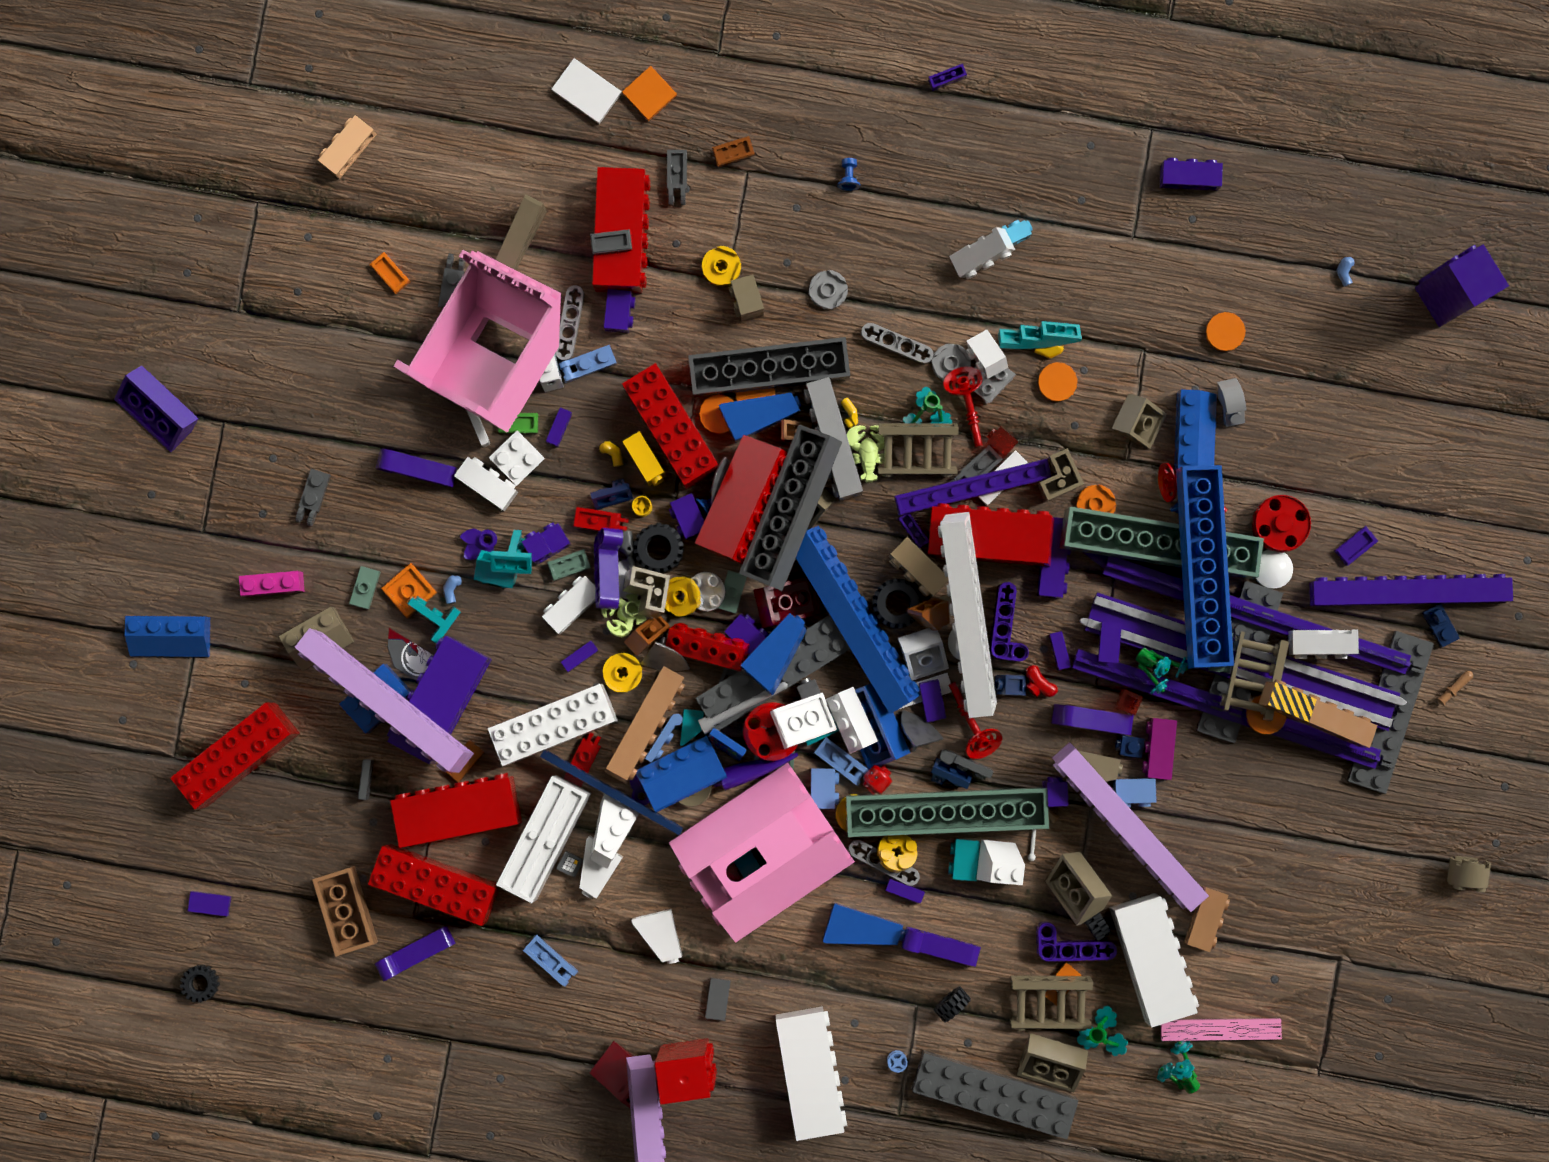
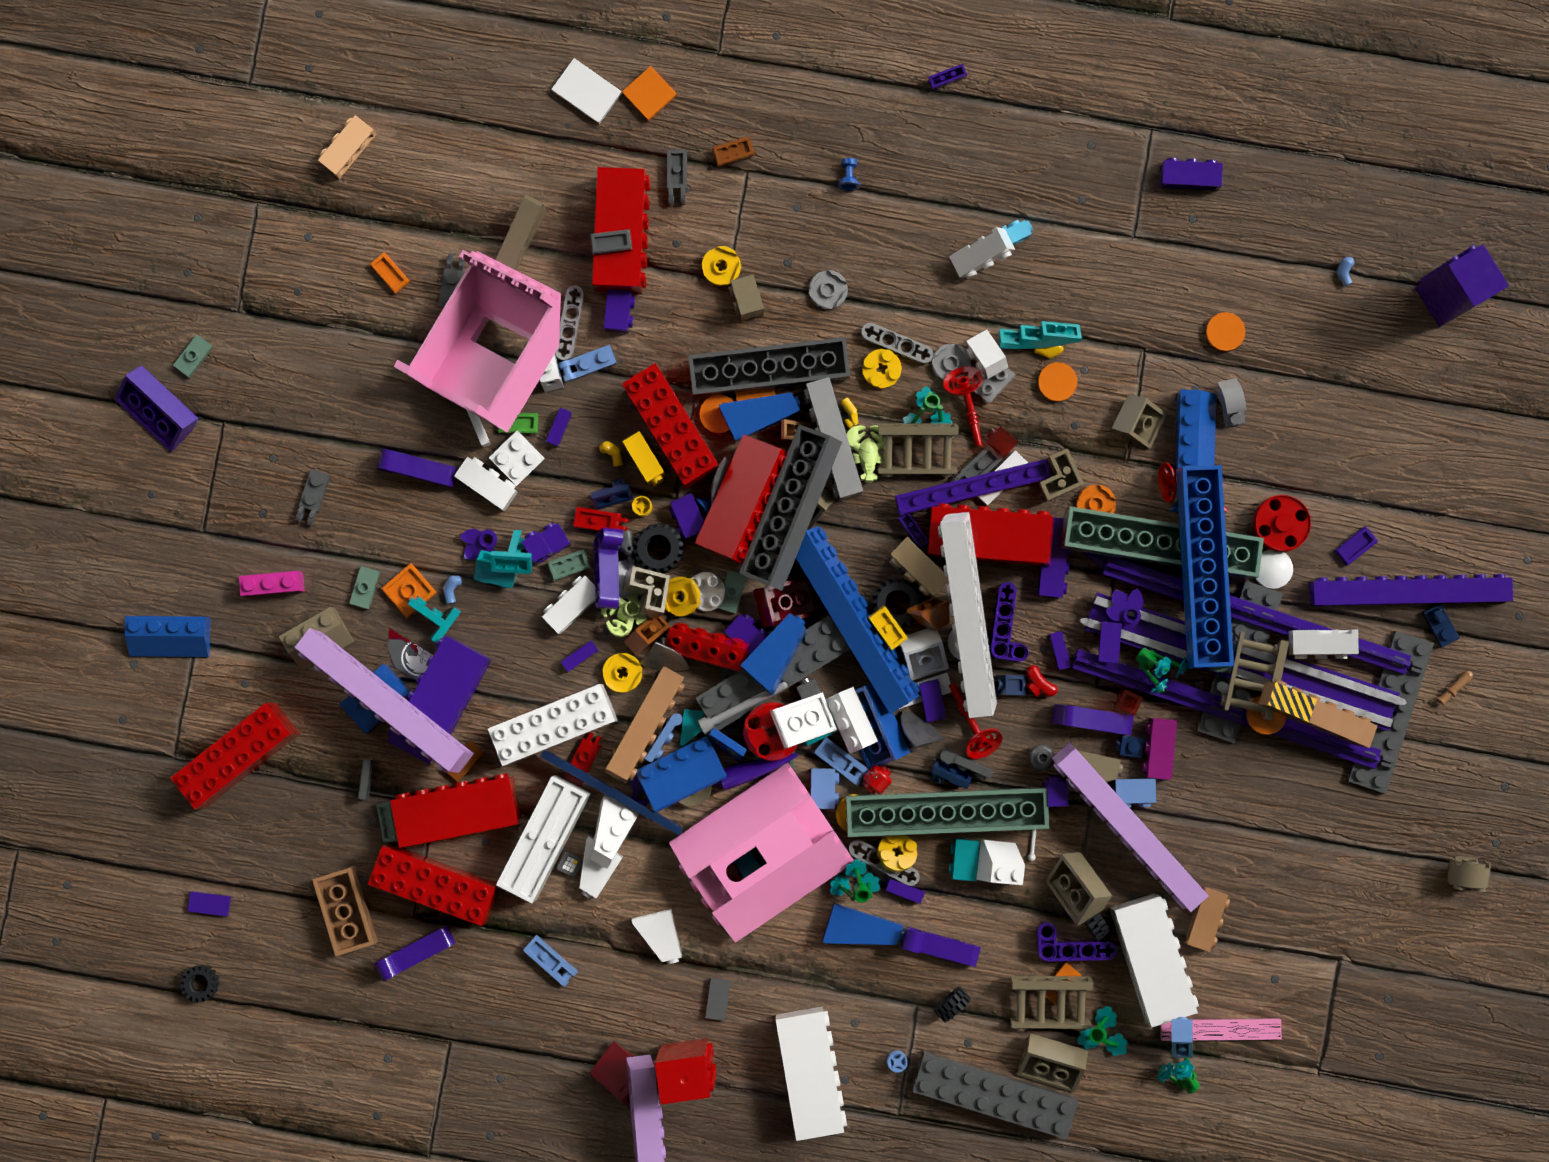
none -> sand green plate [173,335,214,378]
none -> sand green plate [376,801,398,843]
none -> teal plant [830,859,880,903]
none -> yellow plate [862,349,902,389]
none -> yellow plate [868,606,908,650]
none -> dark grey head [1028,745,1055,771]
none -> dark purple plate [1106,589,1143,626]
none -> medium blue brick [1172,1017,1193,1058]

